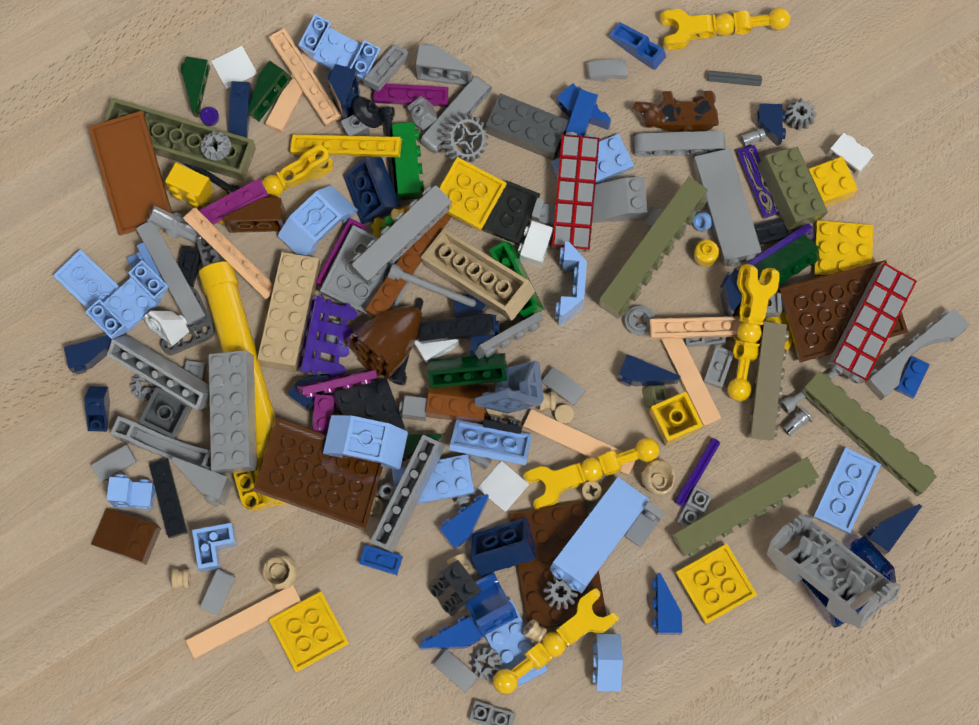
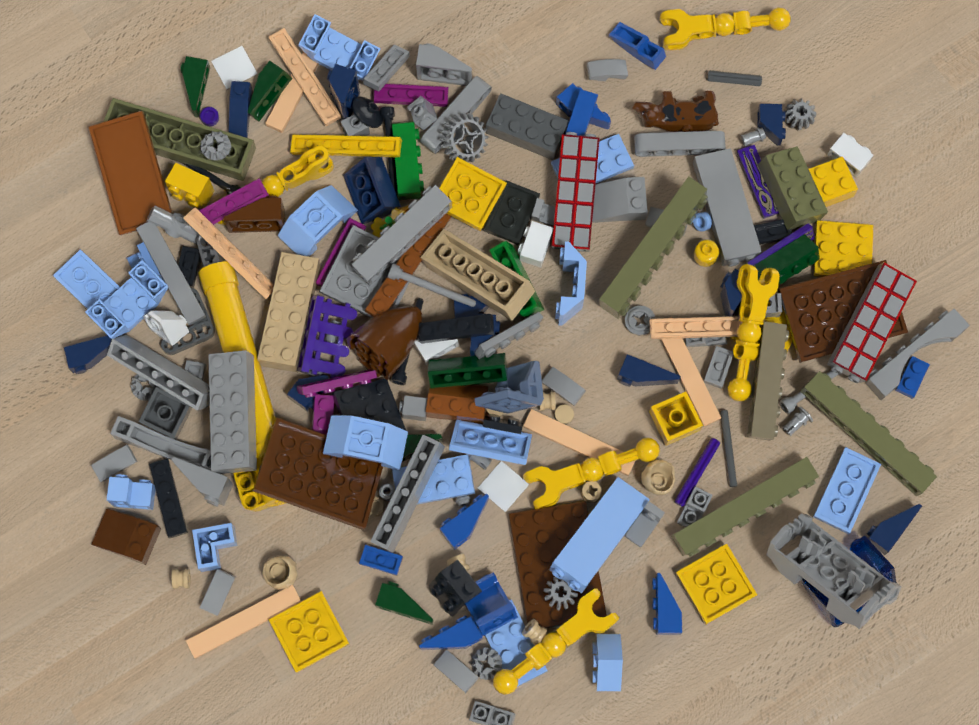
dark blue slope [84,386,110,432] -> none
dark blue slope [471,517,536,576] -> none
olive slope [642,385,668,408] -> none
none -> dark green slope [375,581,434,625]
none -> dark grey bar [720,410,737,487]

